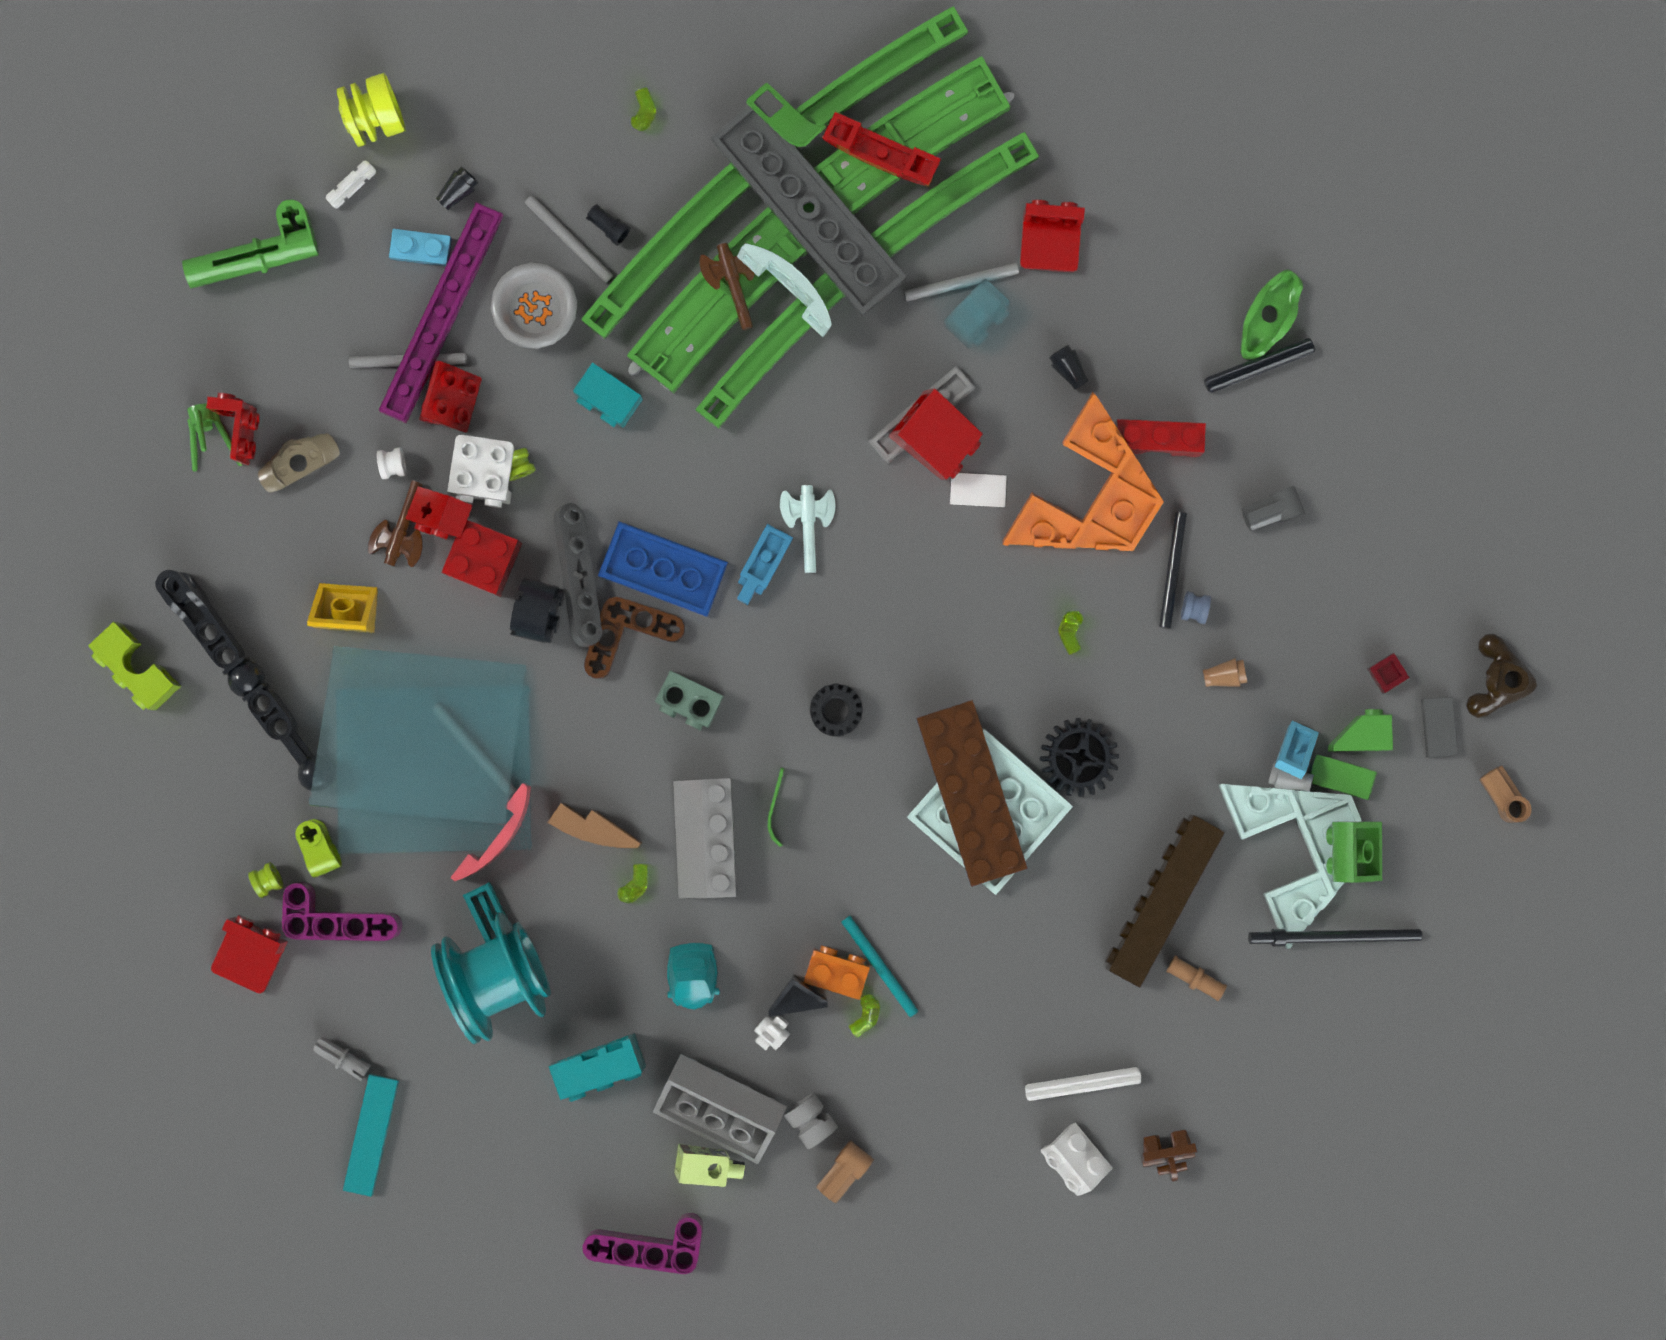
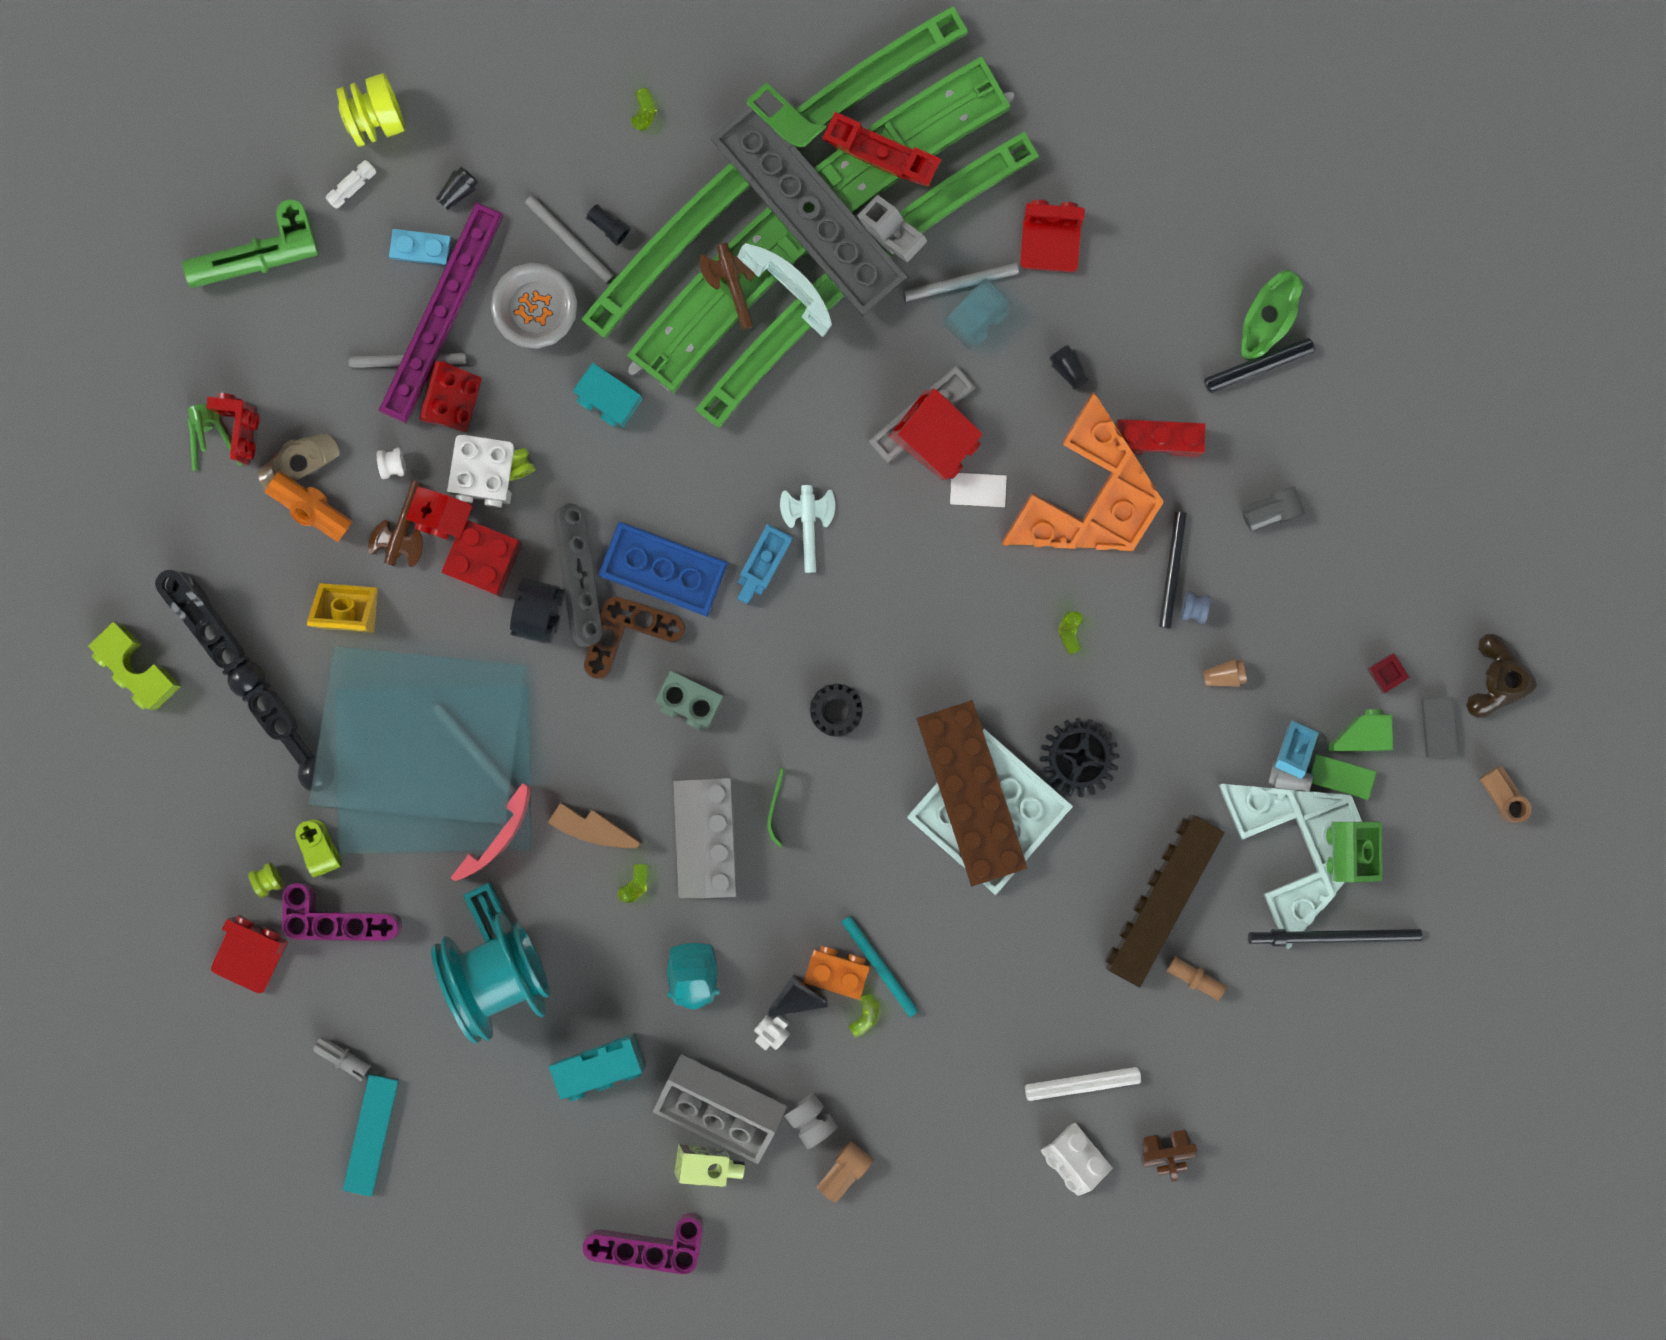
none -> orange piece [264,471,353,542]
none -> light grey brick [857,195,927,262]

